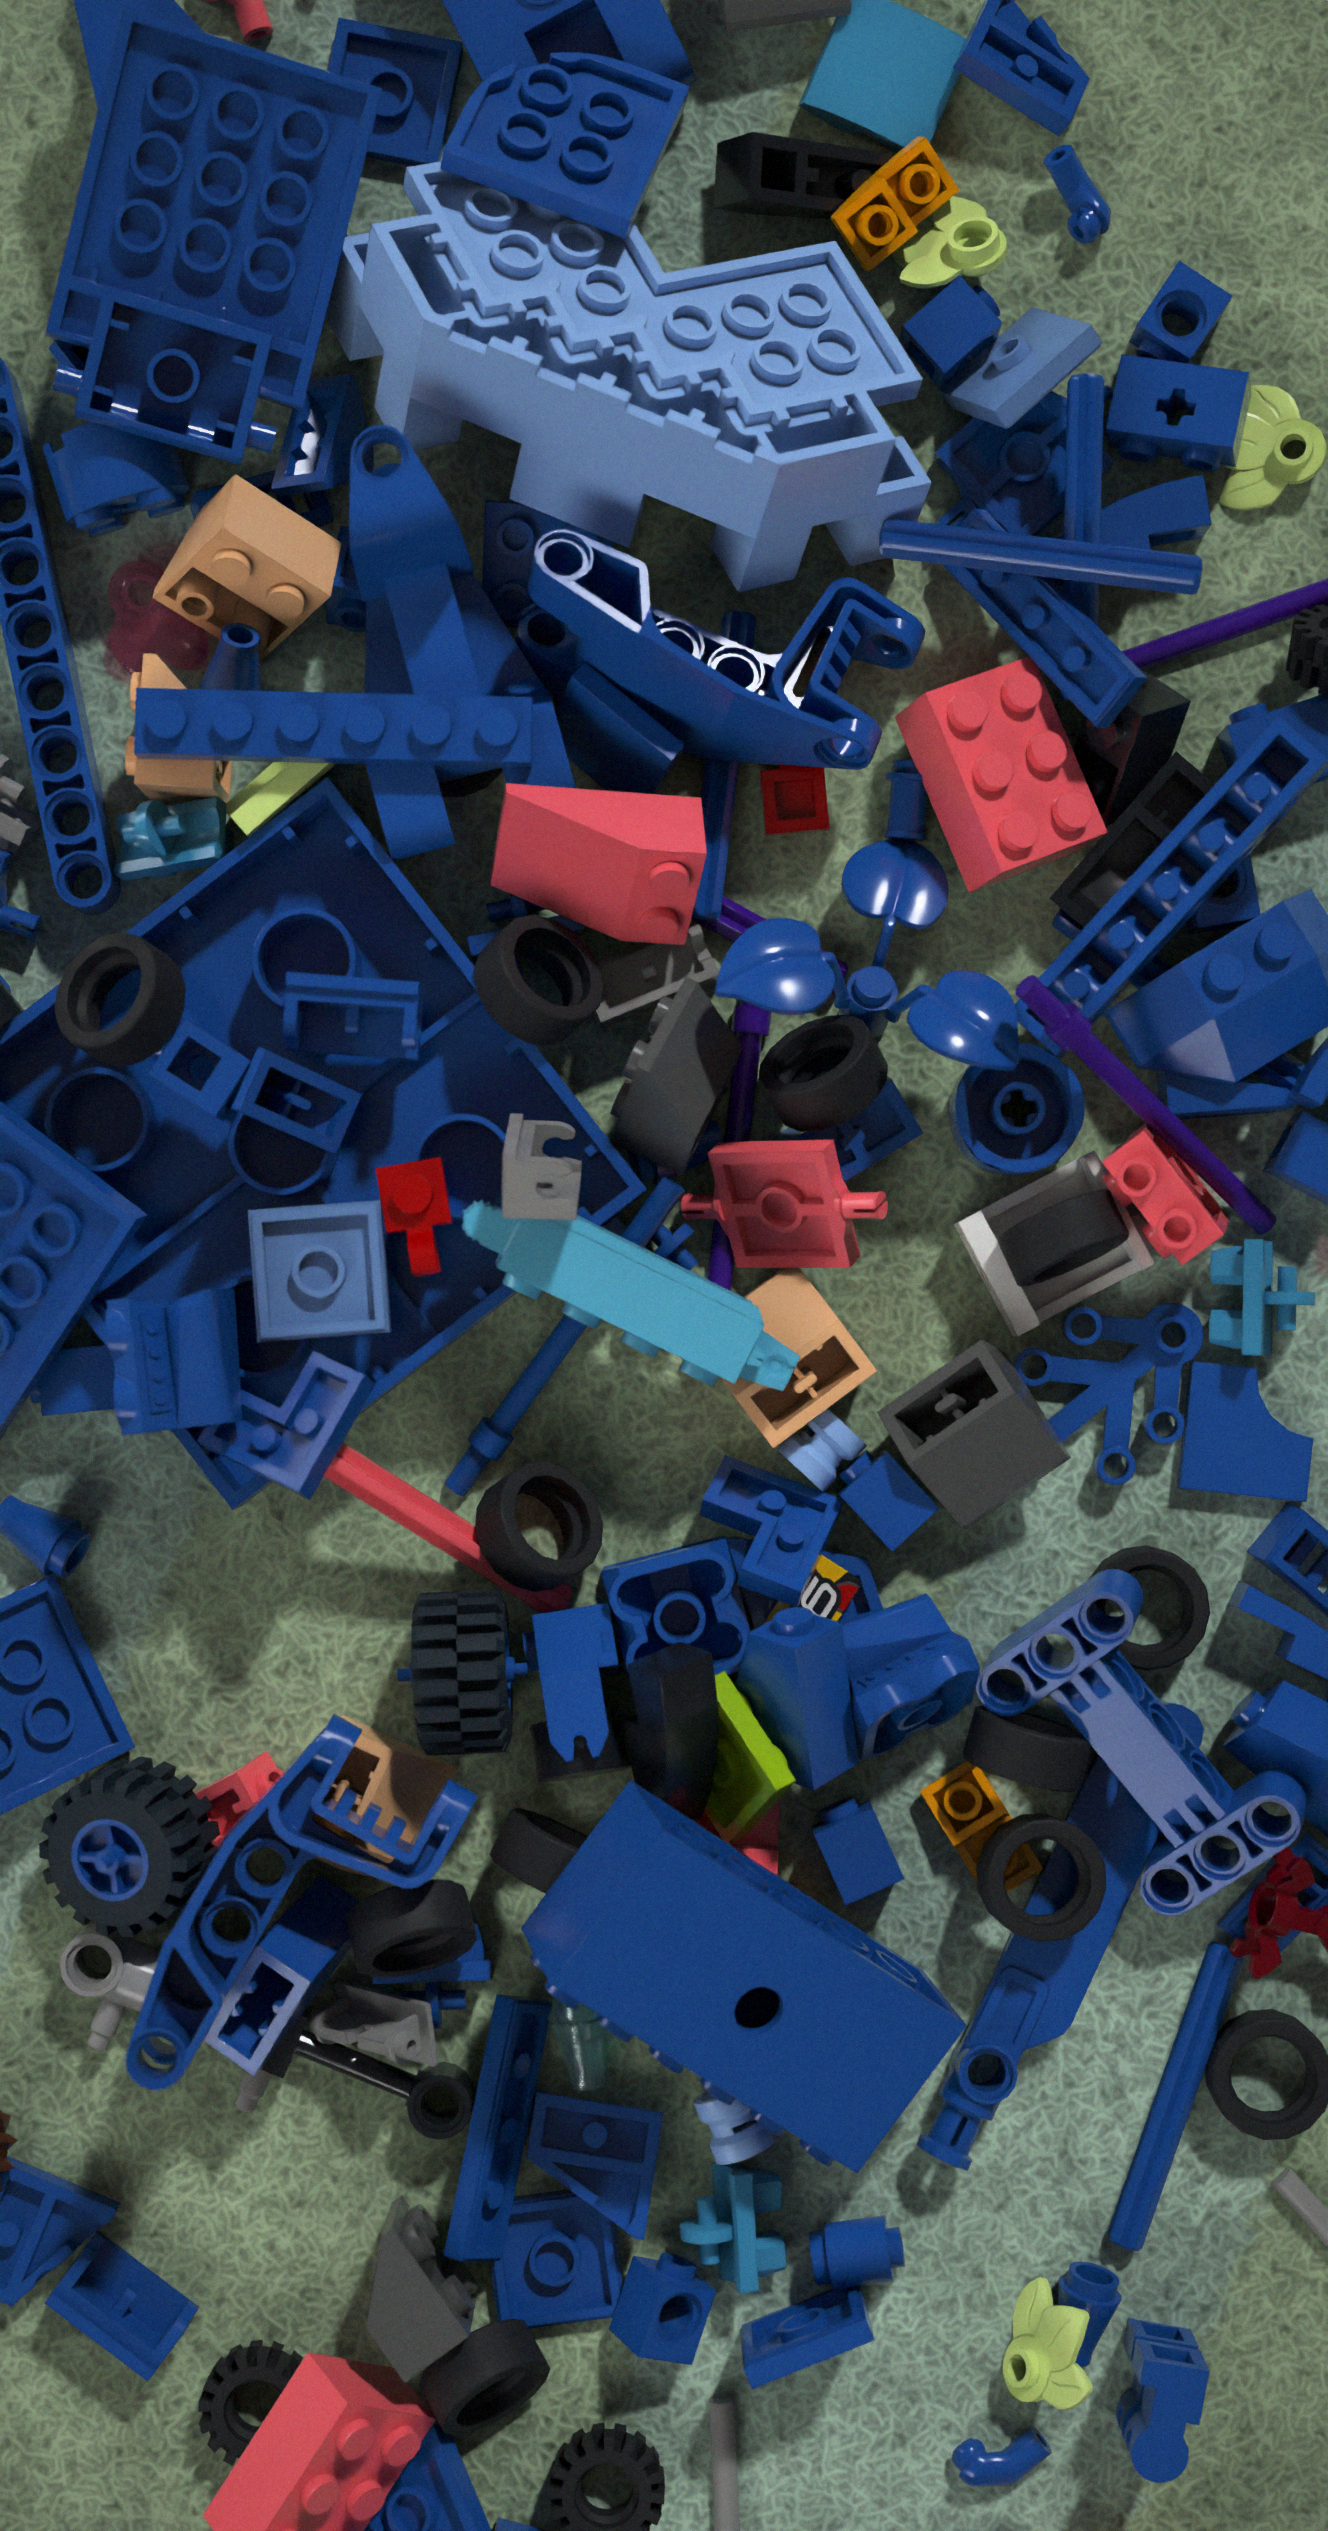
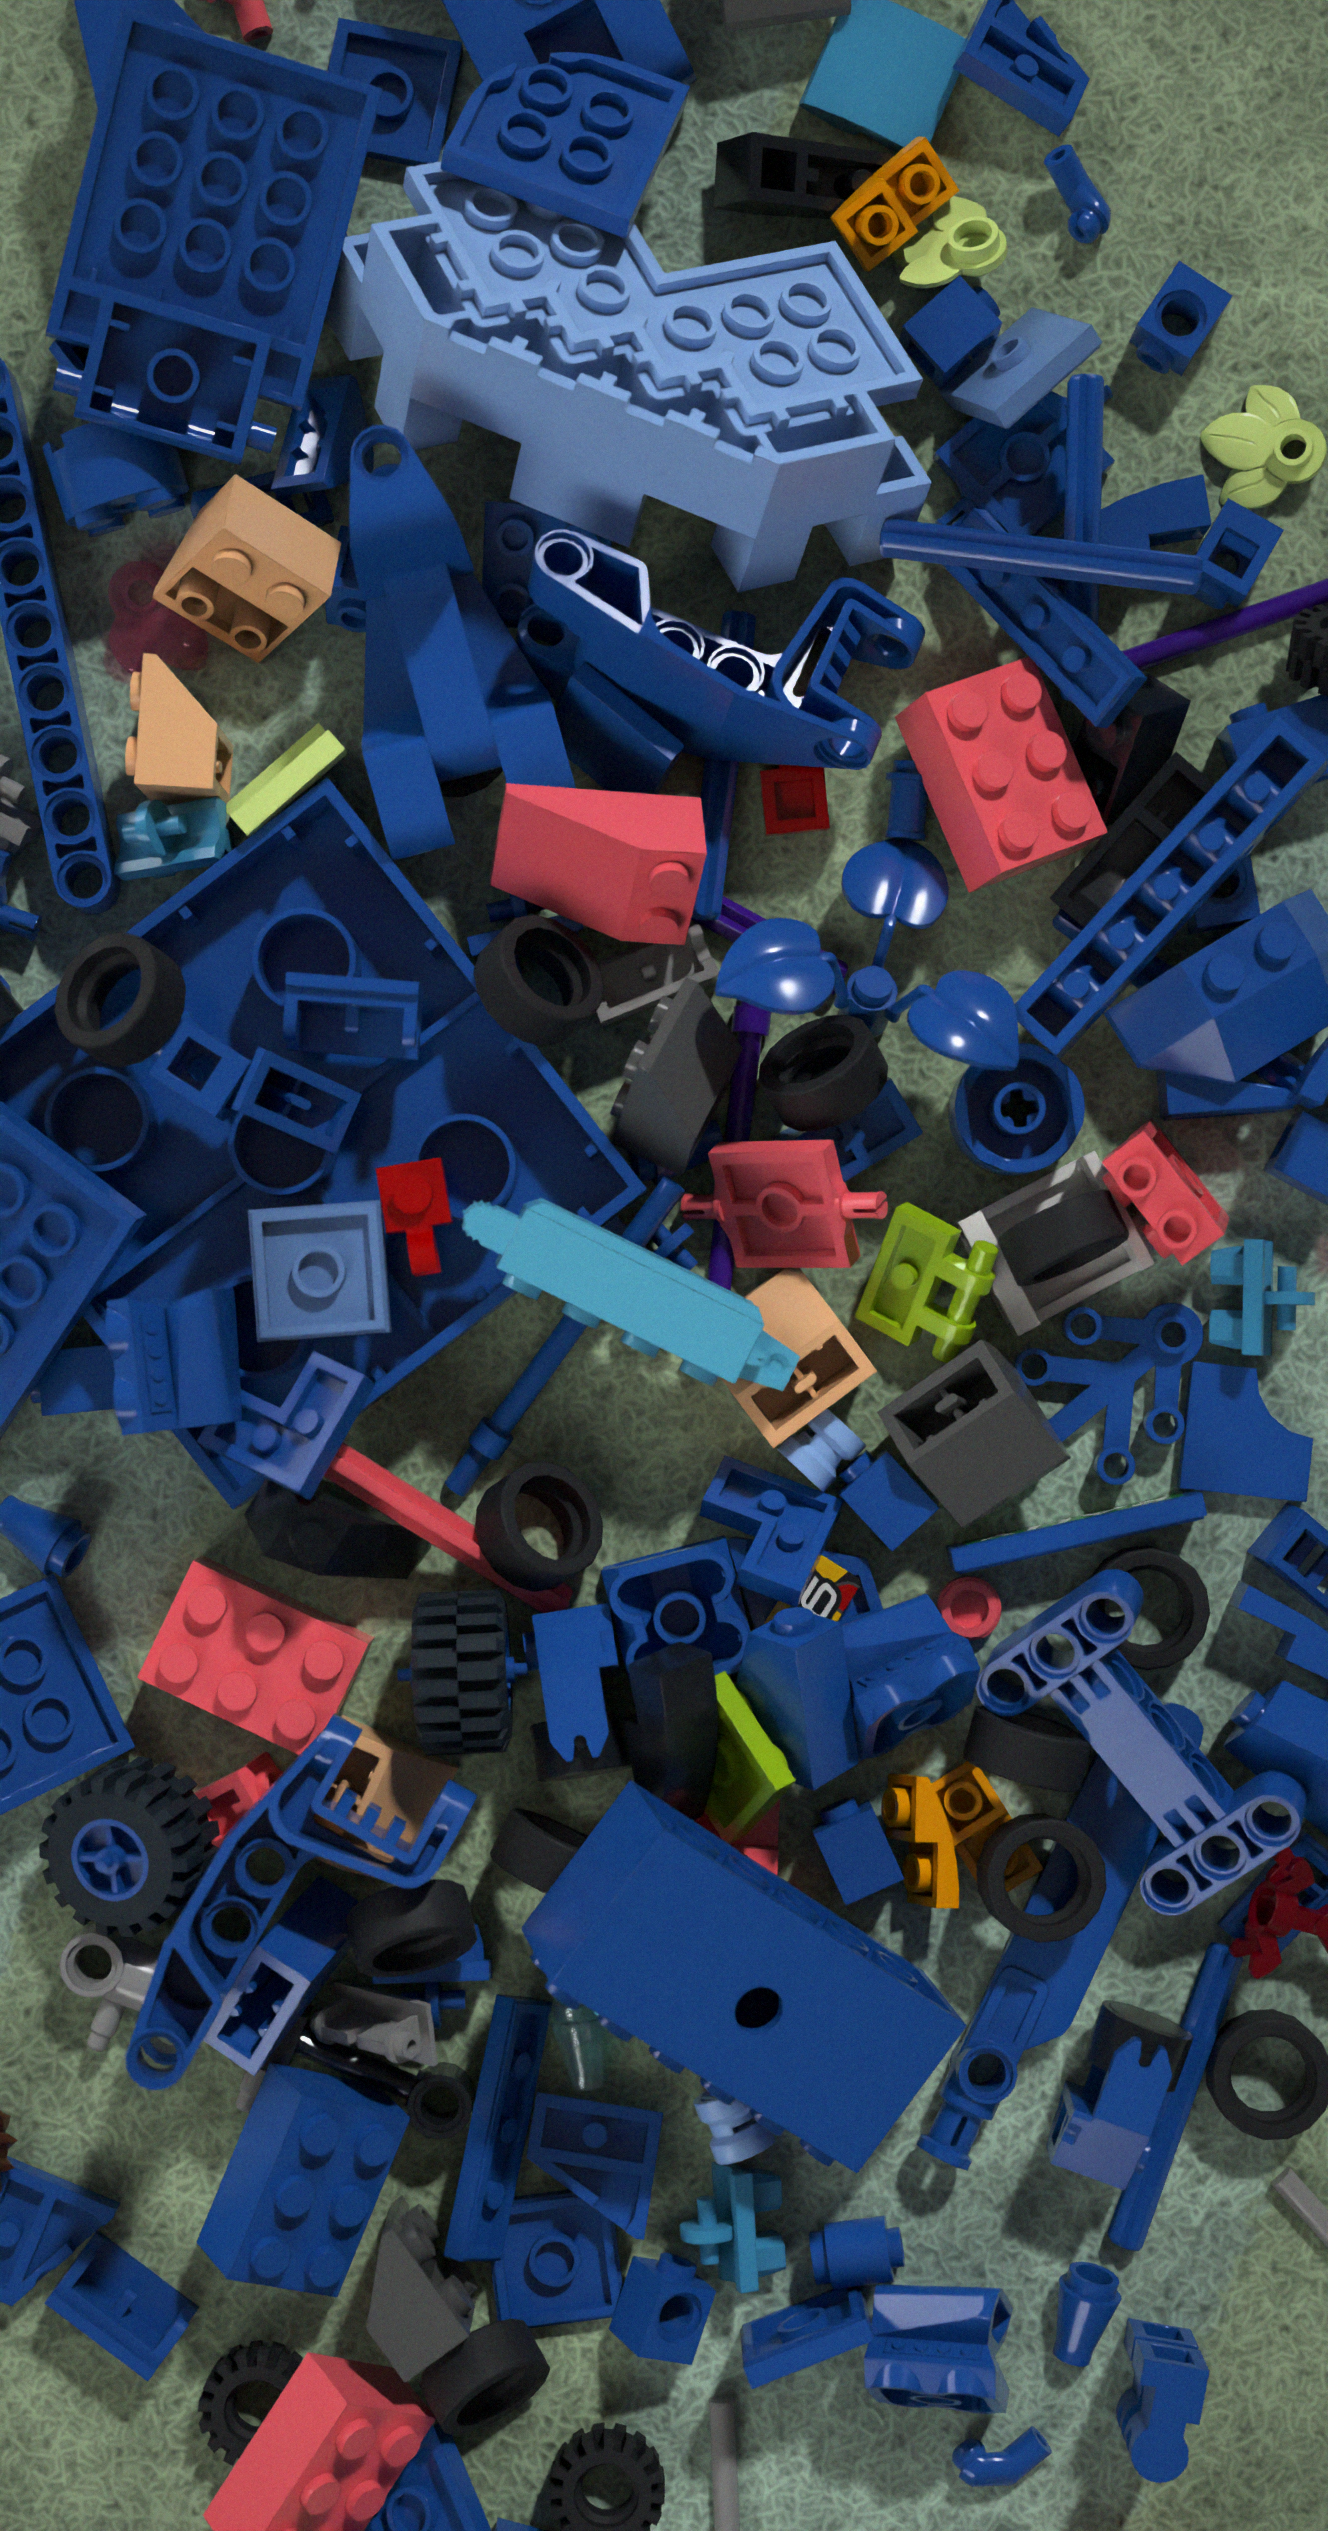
blue plate [134,688,534,768] -> none
blue cone [199,623,262,691] -> none
light grey hinge [502,1113,582,1220] -> none
yellowish green plate [1003,2277,1093,2410] -> none
dark purple bar [1015,975,1277,1234] -> none
blue brick [1106,354,1251,472] -> none
none -> coral brick [137,1556,375,1755]
none -> blue brick [197,2062,410,2297]
none -> black slope [244,1479,429,1579]
none -> lime plate [855,1202,999,1363]
none -> blue piece [864,2285,1013,2414]
none -> light orange slope [881,1773,959,1908]
none -> coral tile [936,1576,1001,1641]
none -> blue tile [946,1490,1207,1574]
none -> blue piece [1046,2000,1194,2190]
none -> blue brick [1193,498,1284,609]

